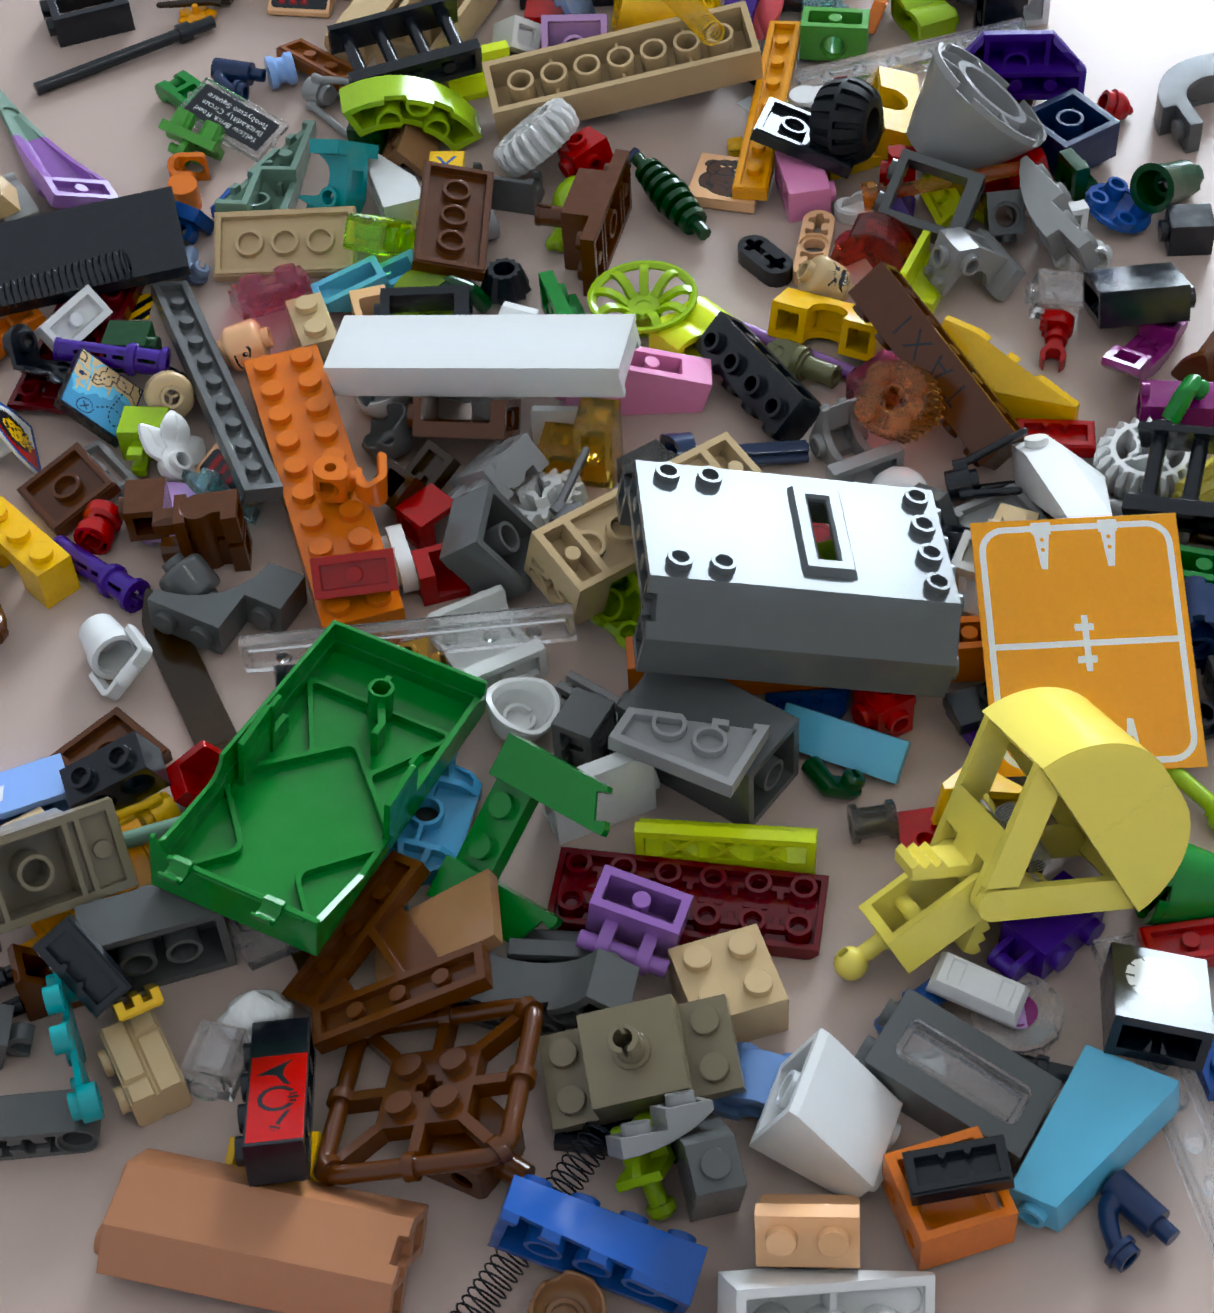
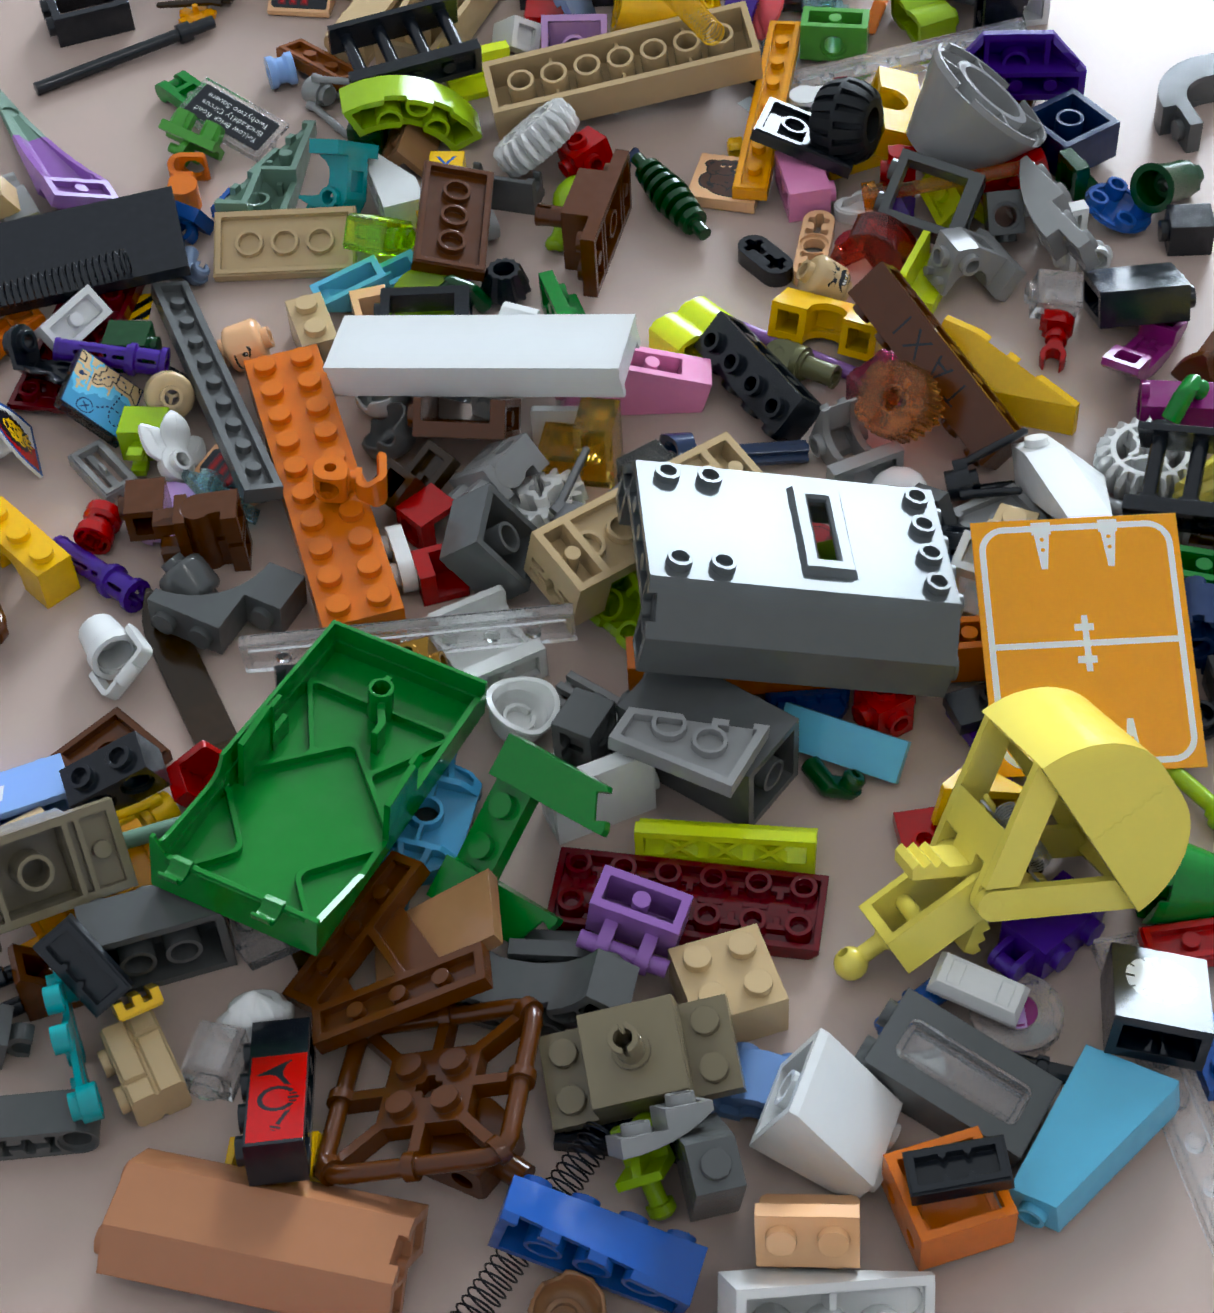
reddish brown tile [17,442,122,536] -> none
dark blue plant [211,57,266,104] -> none
clear pink plate [227,263,313,320] -> none
red panel [309,547,399,600] -> none
lime wheel [587,260,698,337] -> none
clear smoke bush [847,799,899,845] -> none
red plate [1016,418,1096,458] -> none
red plate [1097,89,1133,121] -> none
dark blue plant [1098,1169,1180,1273] -> none

